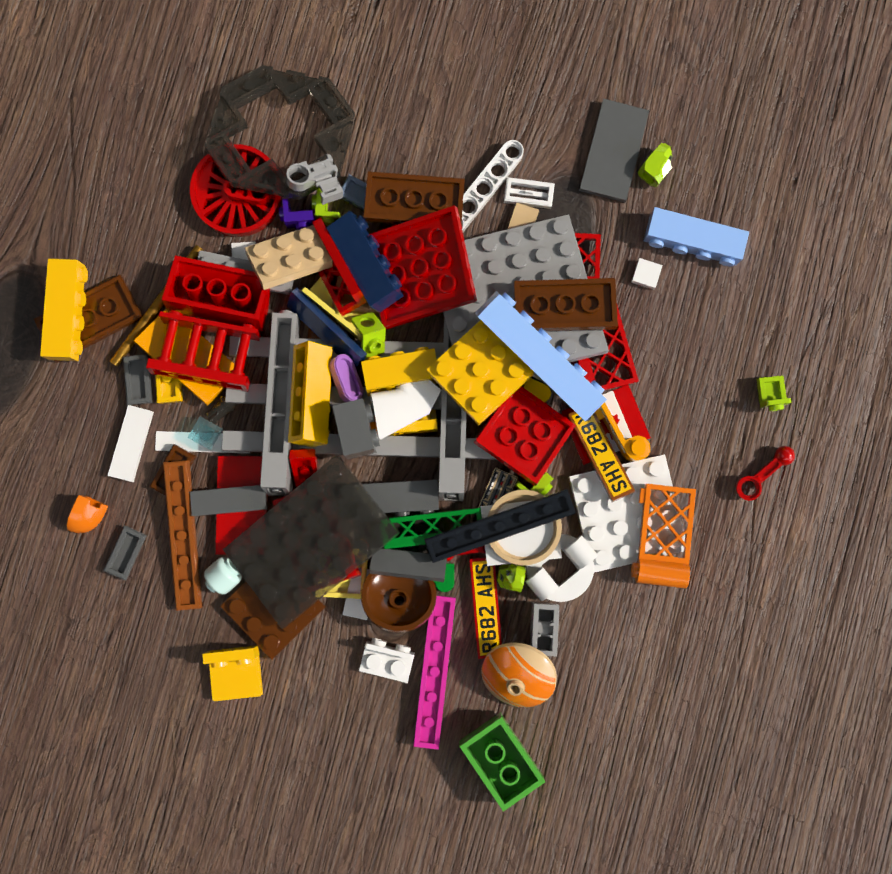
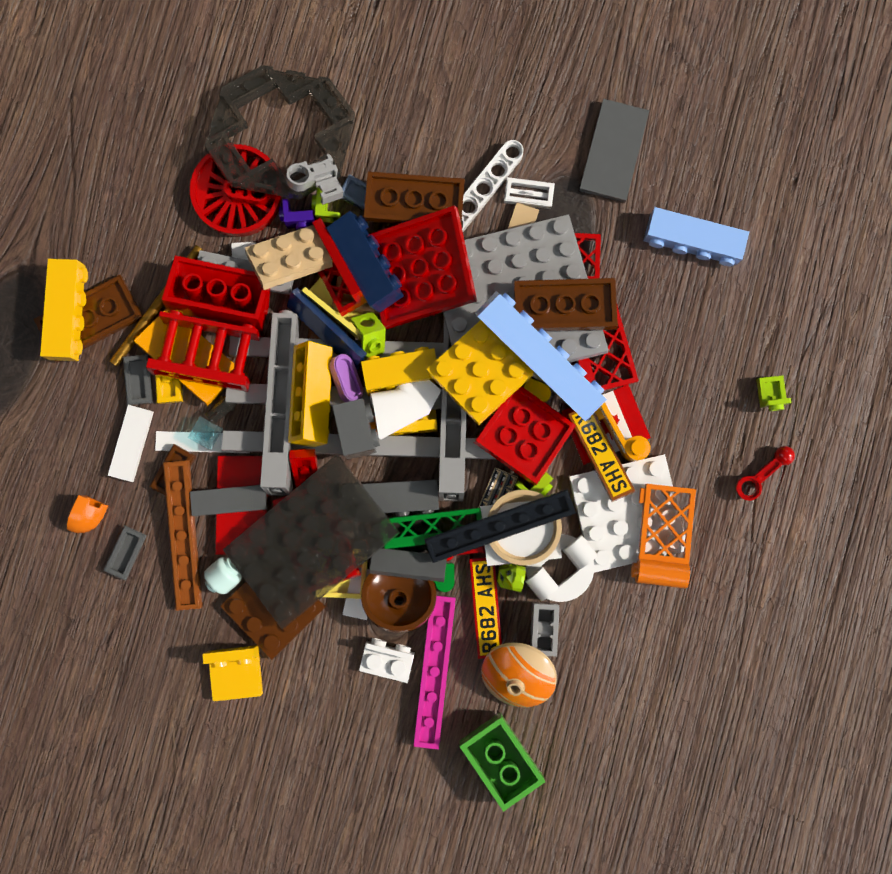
white tile [631,258,663,290] -> none
lime rock [638,143,673,187] -> none

